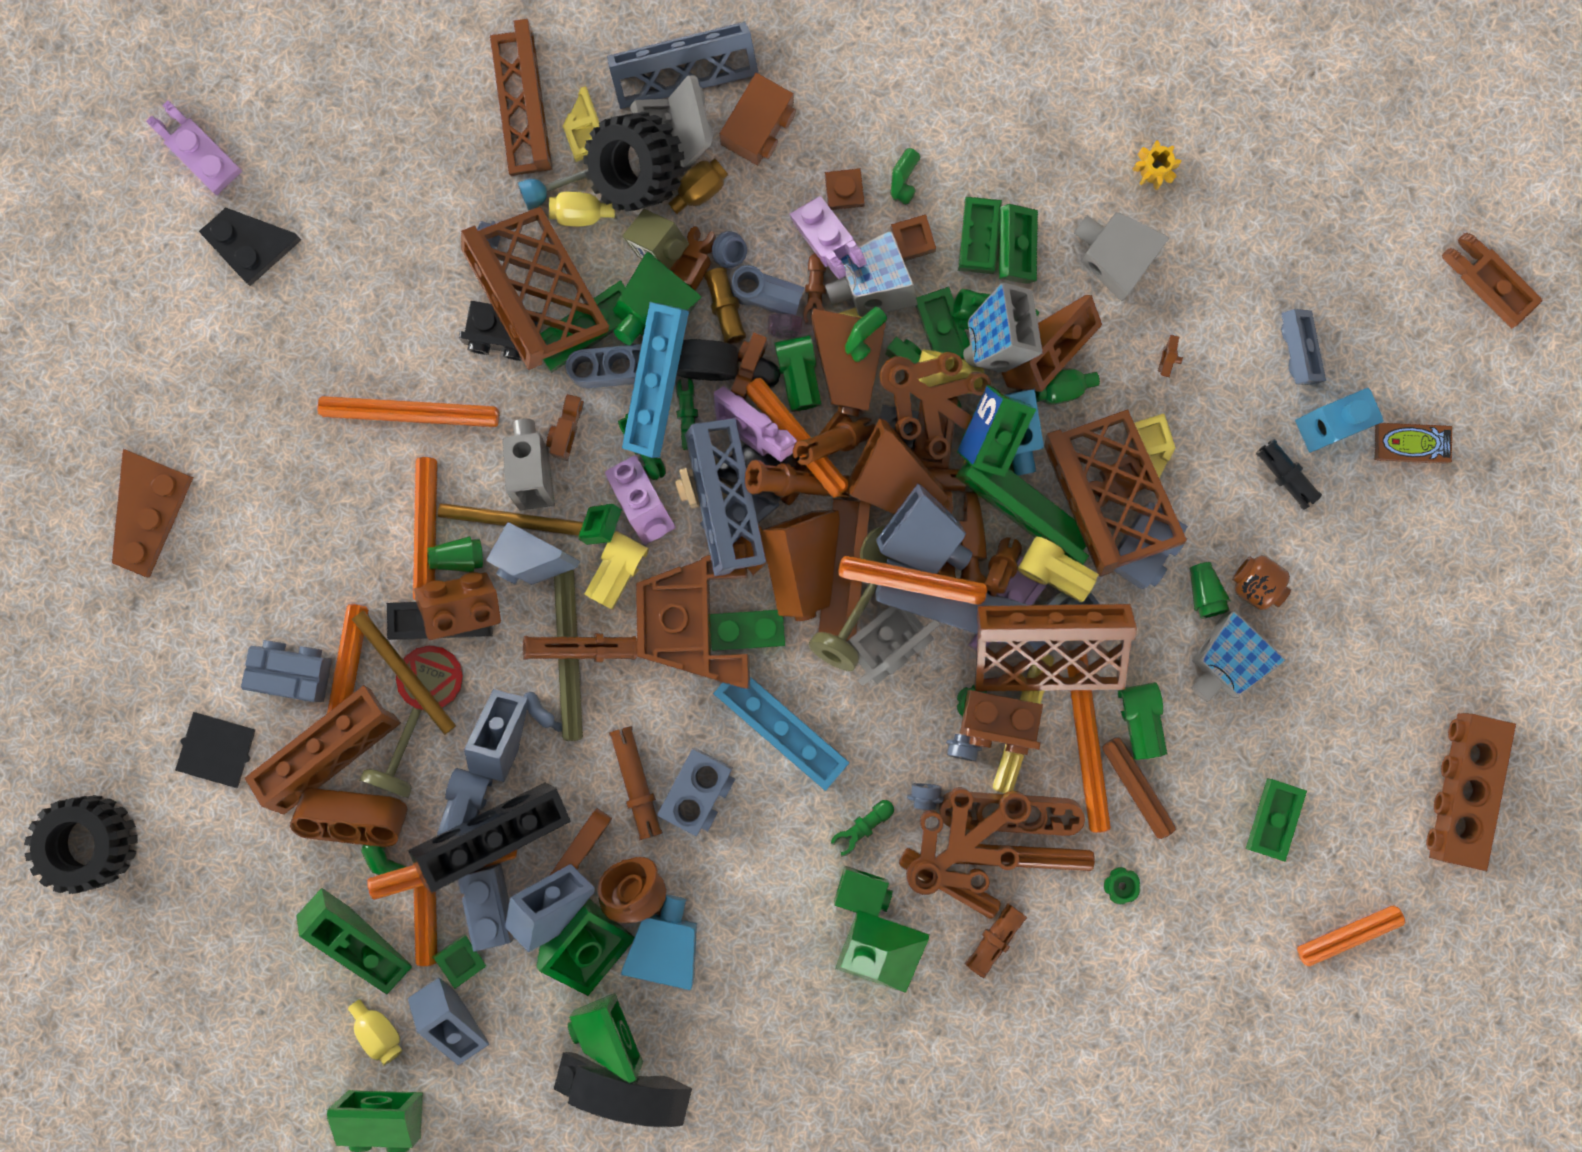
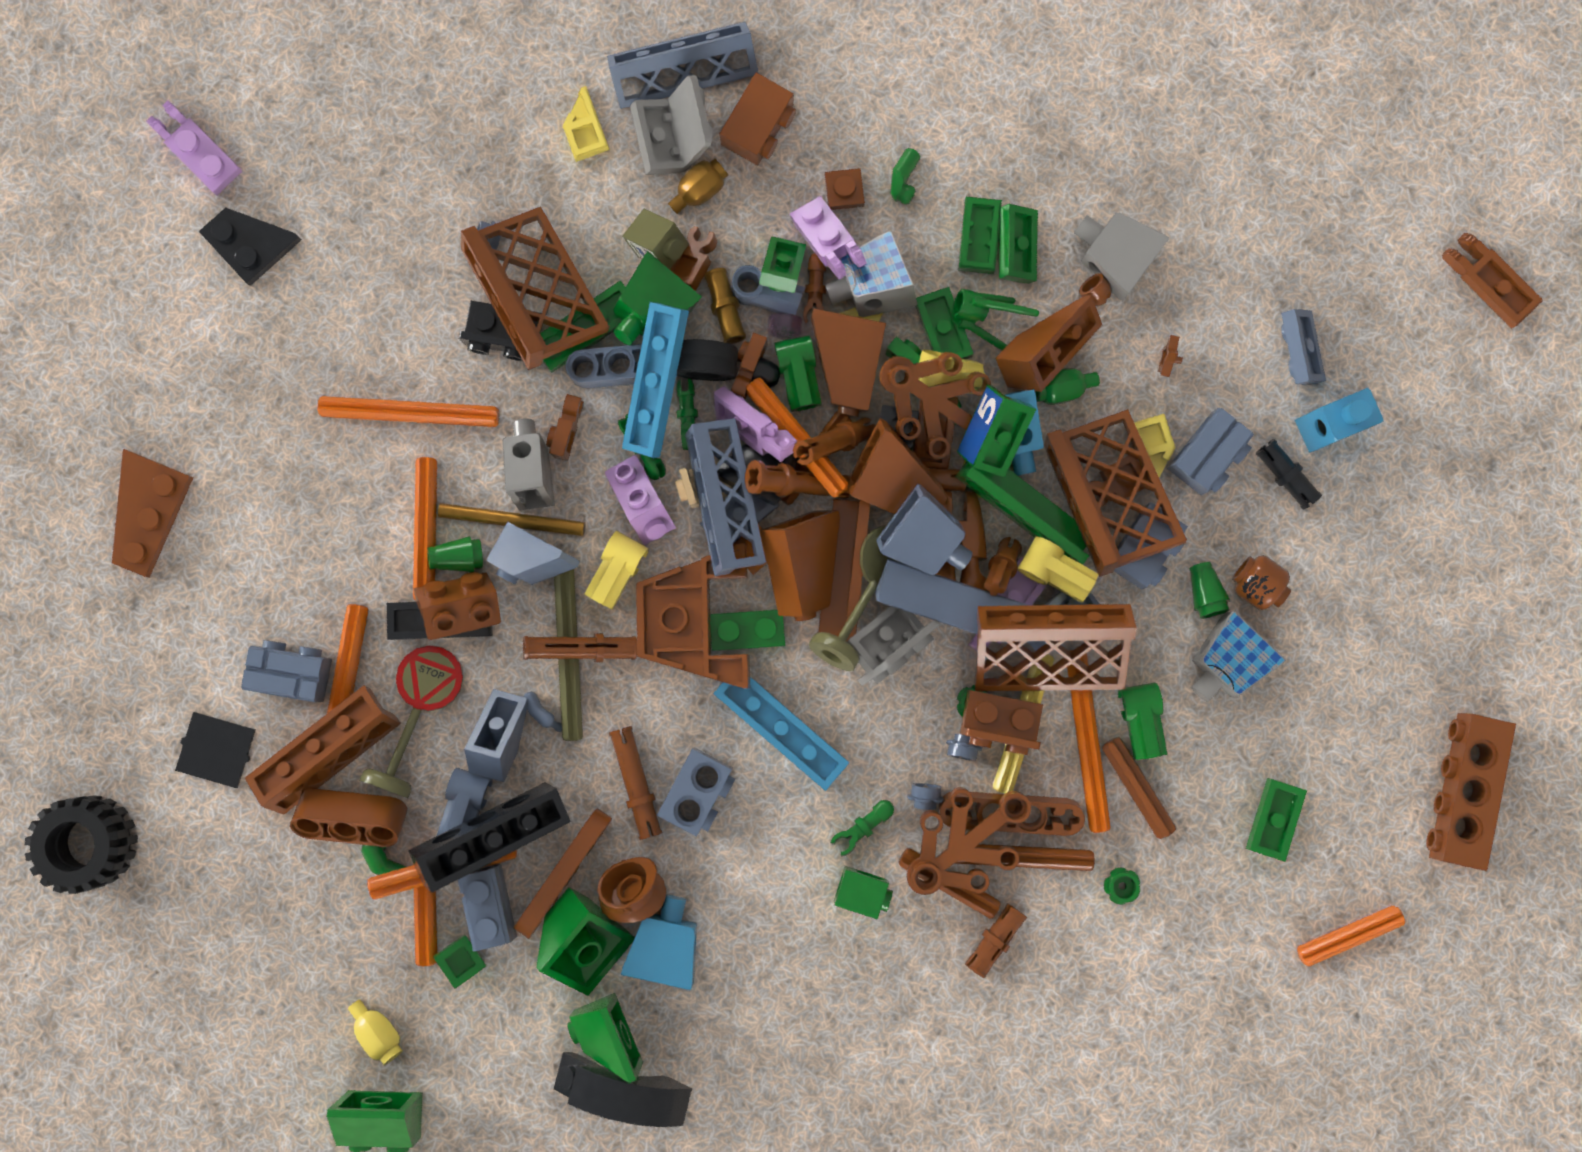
green slope [296,888,412,995] -> none
pearl gold bar [352,611,456,735] -> none
sand blue slope [407,978,489,1065] -> none
dark orange fence [490,19,553,176] -> none
sand blue slope [505,864,595,952] -> none
dark azure hinge [518,169,589,211] -> none
light yellow plant [549,191,615,227] -> none
green tile [578,504,622,545] -> none
black tyre [583,112,685,212] -> none
sand blue plate [712,231,747,268] -> none
green slope [835,910,930,993] -> none
orange axle [839,556,987,605] -> none
green arm [845,307,887,362] -> none
dark orange plate [890,214,936,261] -> none
light grey torso [963,282,1043,372] -> none
yellow gear [1133,140,1182,190] -> none
tile [1374,423,1452,464] -> none
none -> green plate [759,236,806,293]
none -> dark orange hinge [1079,273,1112,306]
none -> sand blue brick [1167,408,1254,495]

